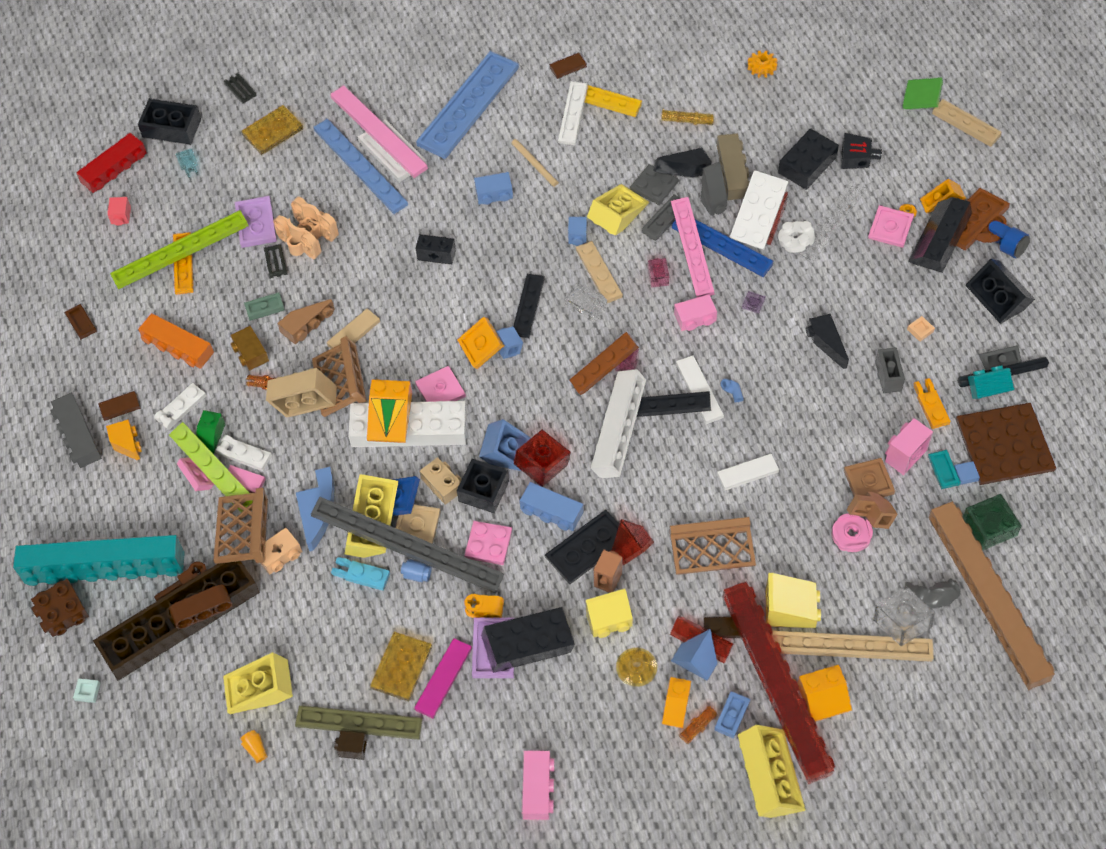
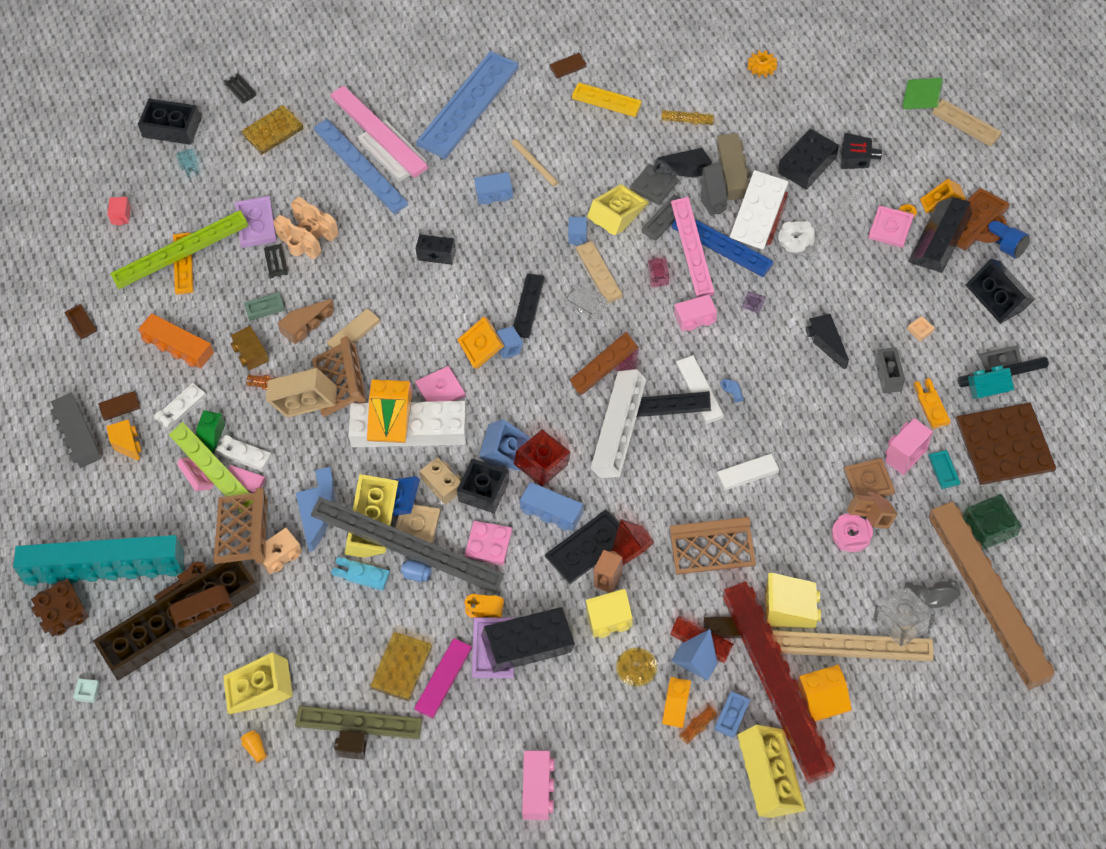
red brick [76,132,147,193] -> none
white tile [558,81,588,145] -> none
medium blue tile [954,461,980,485] -> none

